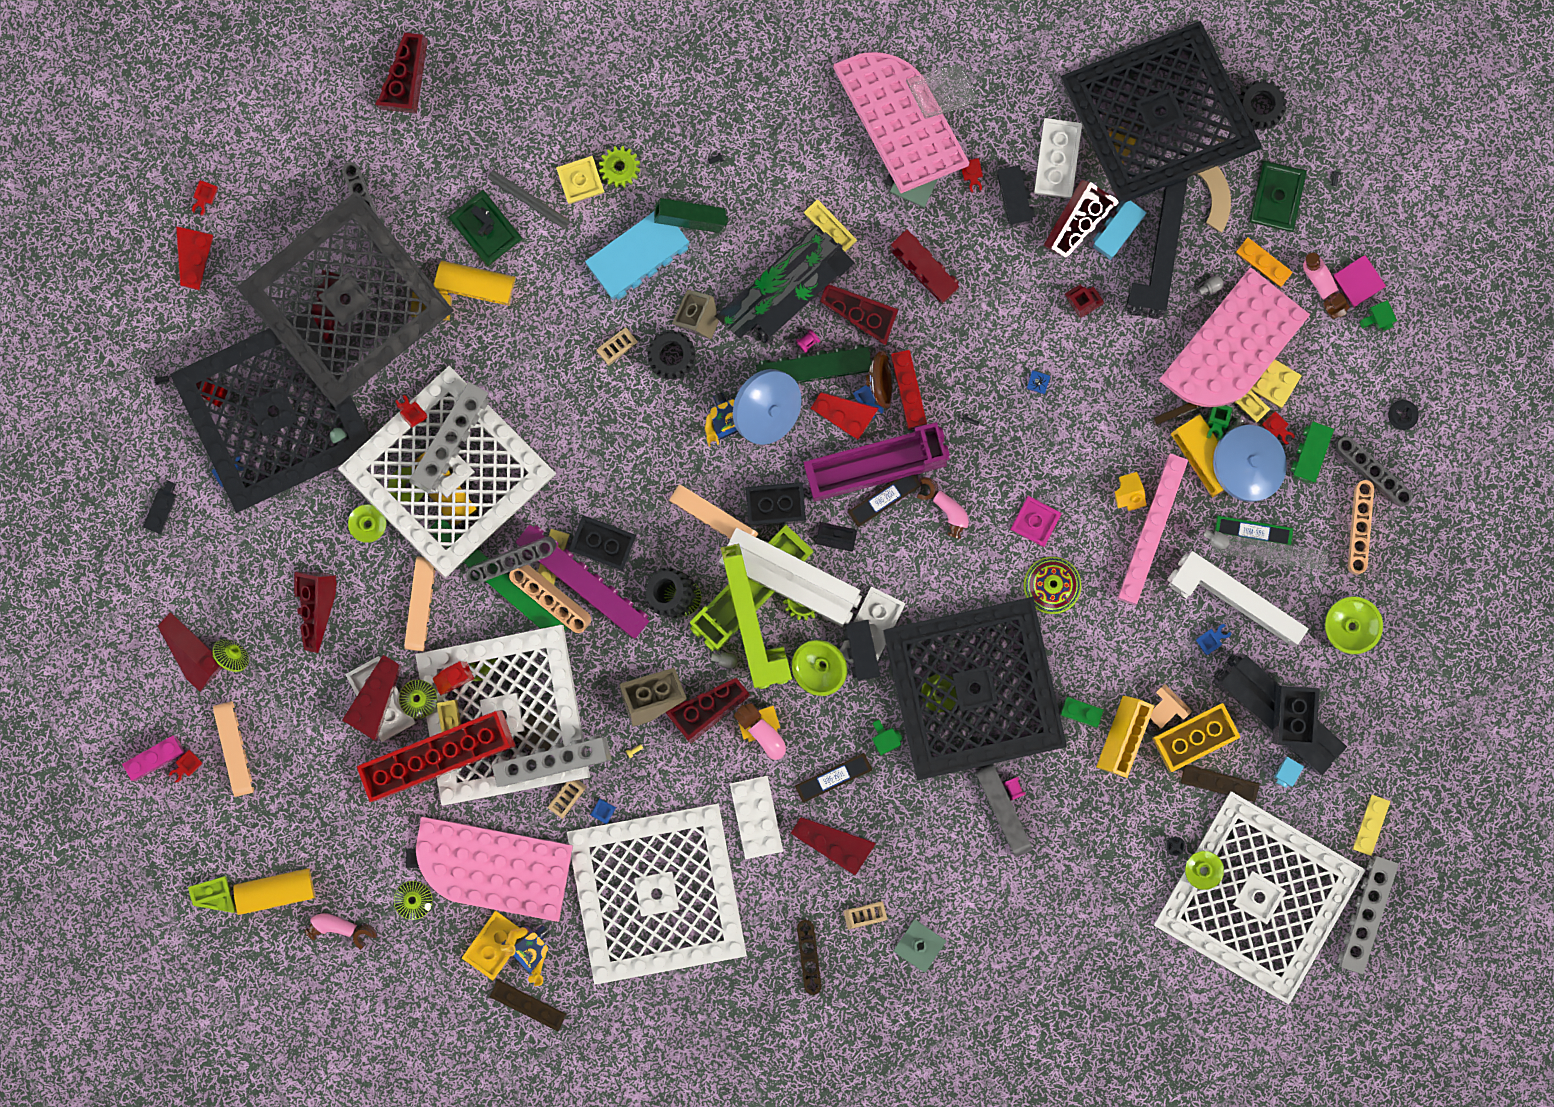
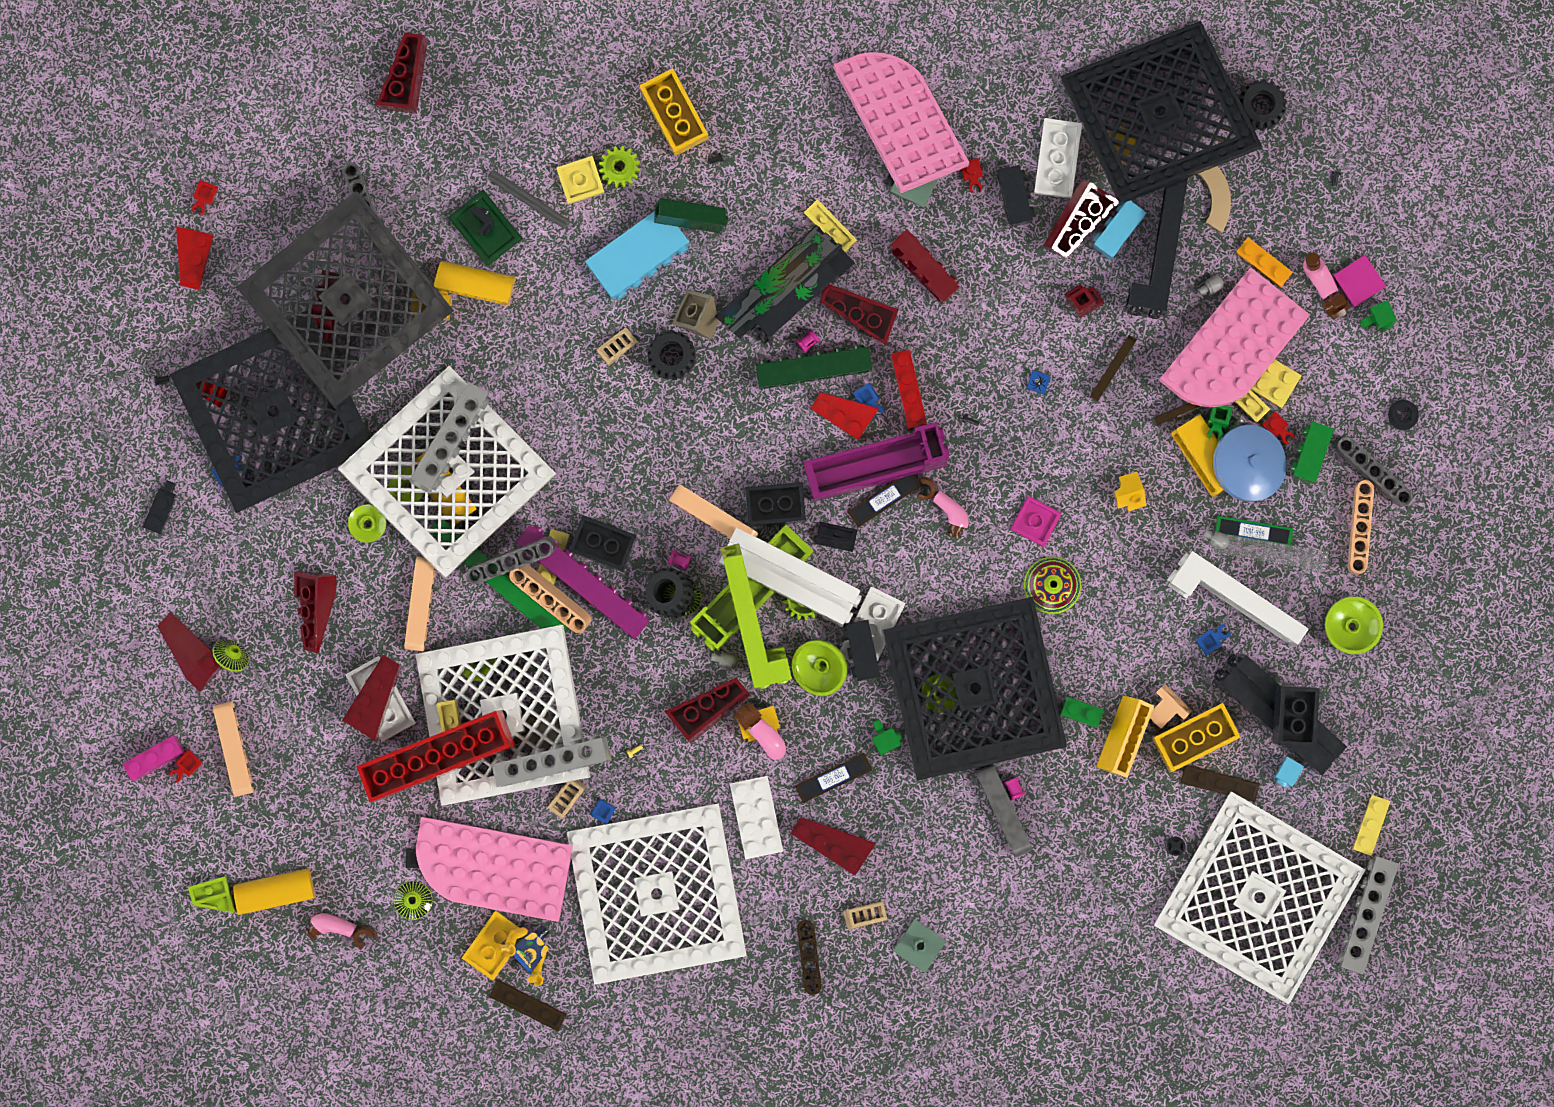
sand green hinge [330,428,347,444] -> none
red plate [396,395,427,428] -> none
dish [399,680,437,718] -> none
red slope [432,661,475,696] -> none
dark tan slope [619,667,686,727] -> none
torso [705,392,738,447] -> none
medium blue dish [733,369,801,445] -> none
reddish brown dish [866,351,892,408] -> none
clear piece [906,64,979,119] -> none
bright pink brick [1117,453,1188,605] -> none
lime dish [1185,851,1224,890] -> none
dark green piece [1249,160,1307,232] -> none
none -> yellow brick [639,68,709,156]
none -> dark pink bush [668,549,692,572]
none -> dark brown beam [1090,335,1137,402]

